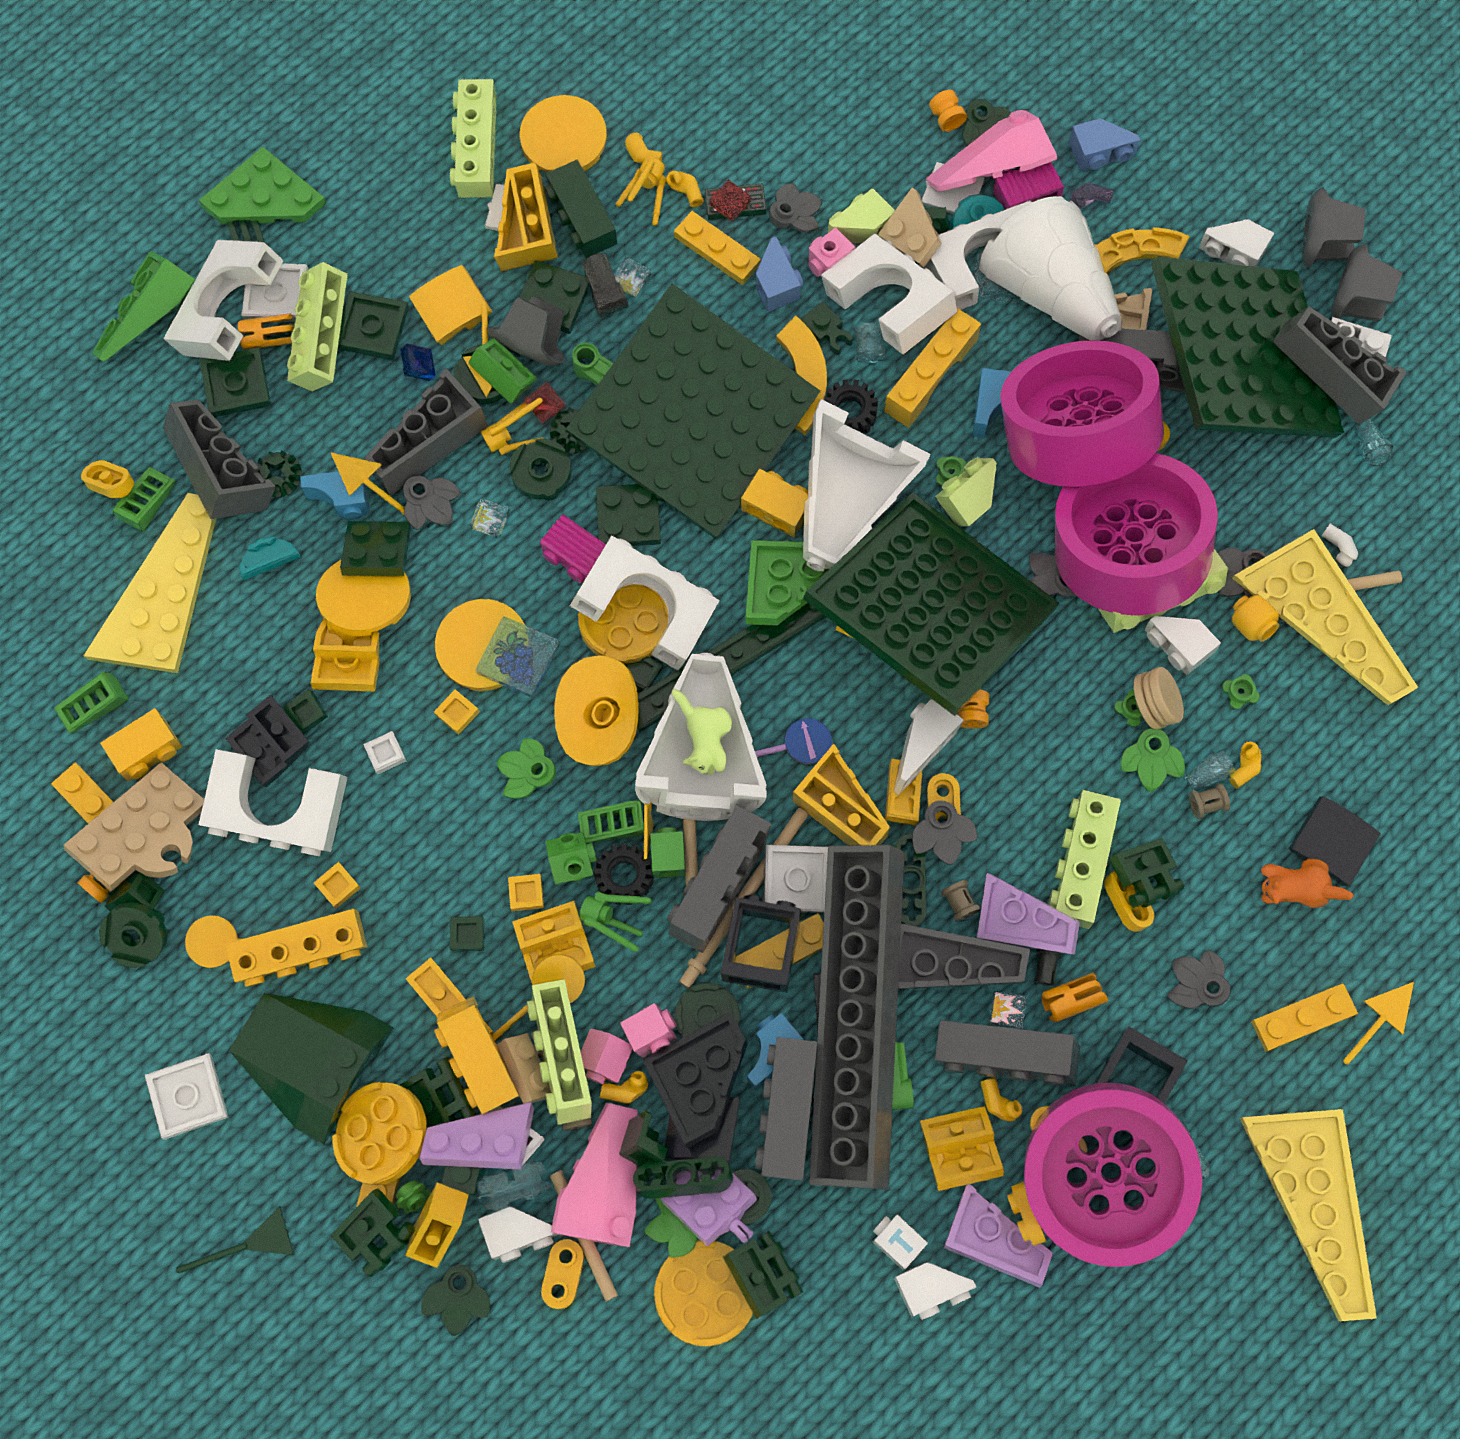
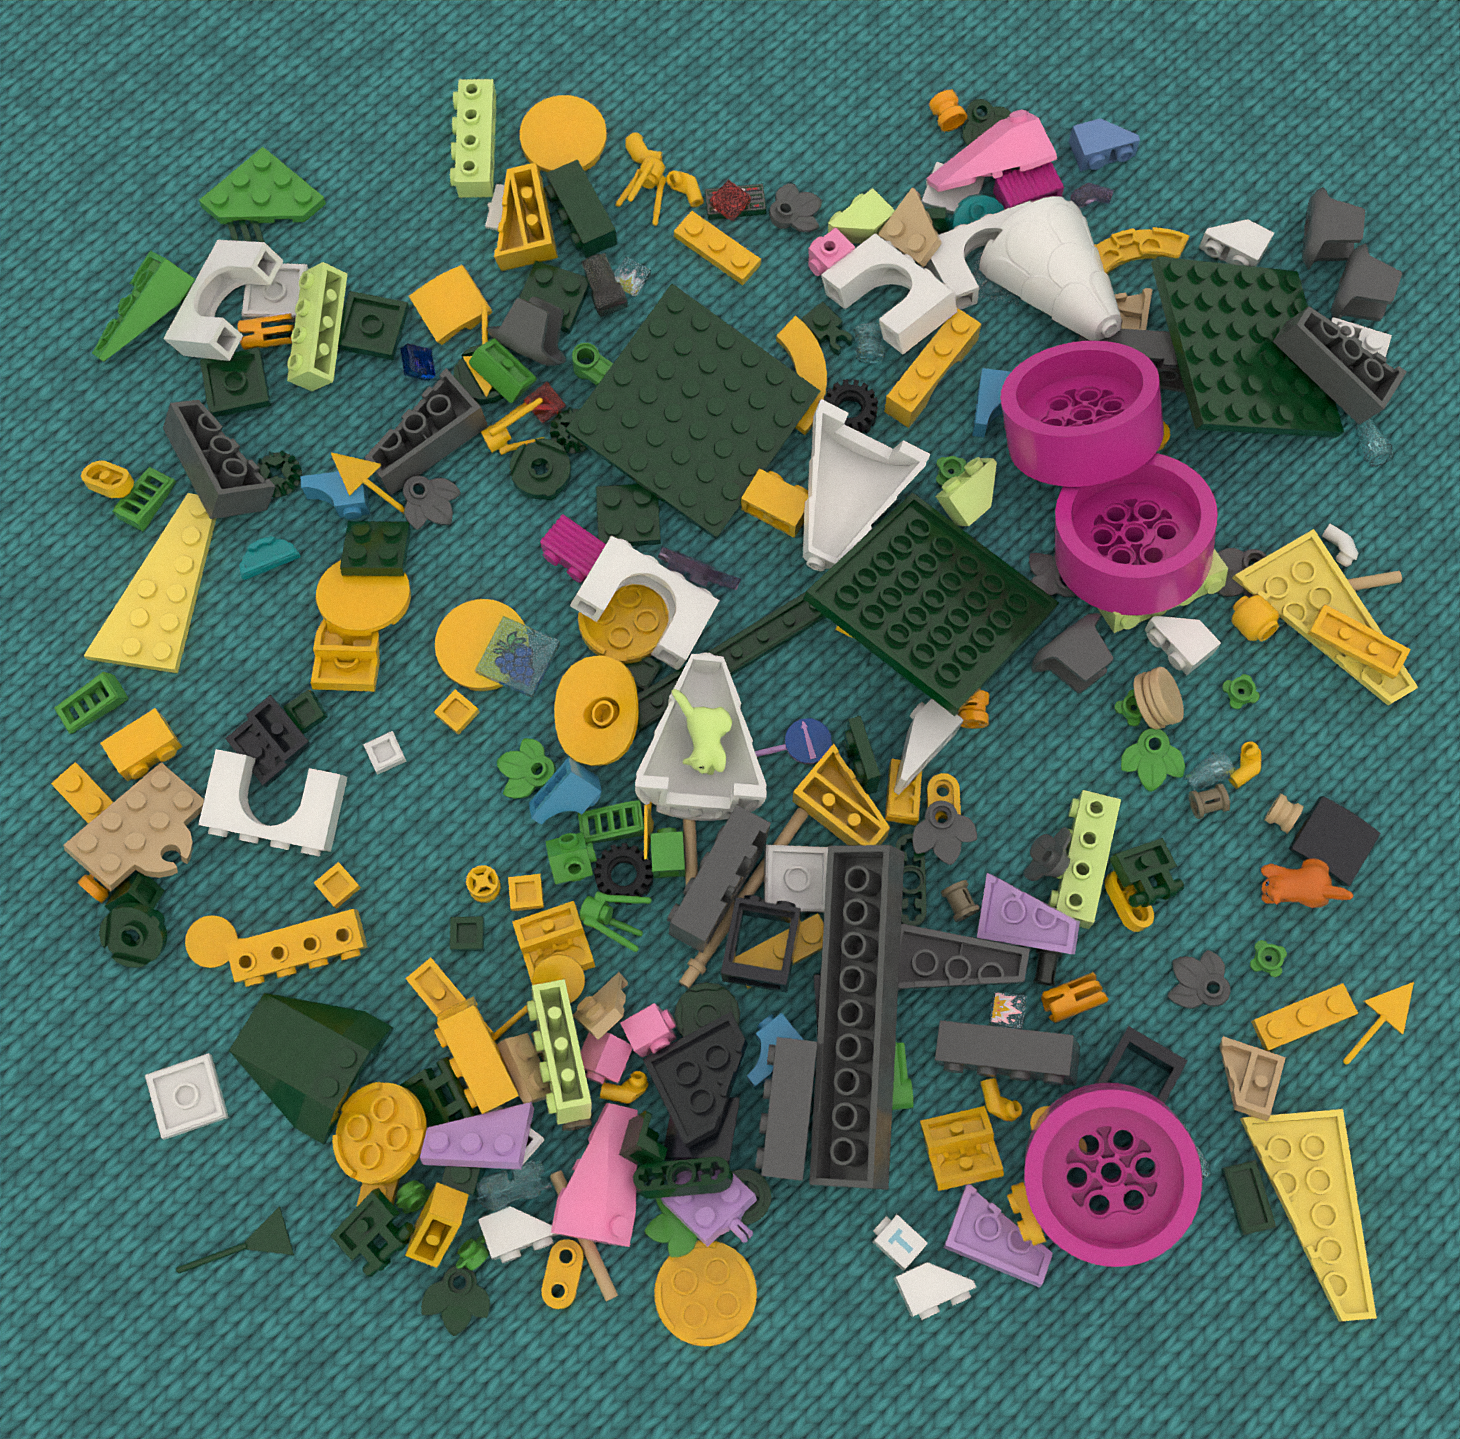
clear light blue tile [470,498,510,538] -> none
dark green plate [723,1231,803,1319] -> none
bright green plate [745,540,829,625] -> none
medium blue slope [756,236,804,312] -> none
none -> bright green plate [455,1235,489,1271]
none -> yellow wheel [466,865,501,903]
none -> dark azure arch [529,757,602,825]
none -> tan wing [573,972,628,1040]
none -> clear purple wing [658,546,741,590]
none -> dark green plate [842,715,881,795]
none -> dark grey plate [1023,827,1071,881]
none -> dark grey piece [1031,613,1113,694]
none -> tan wing [1219,1036,1286,1121]
none -> dark green tile [1221,1160,1276,1236]
none -> bright green plate [1250,940,1287,977]
none -> tan wheel [1264,793,1304,834]
none -> yellow plate [1307,604,1411,679]

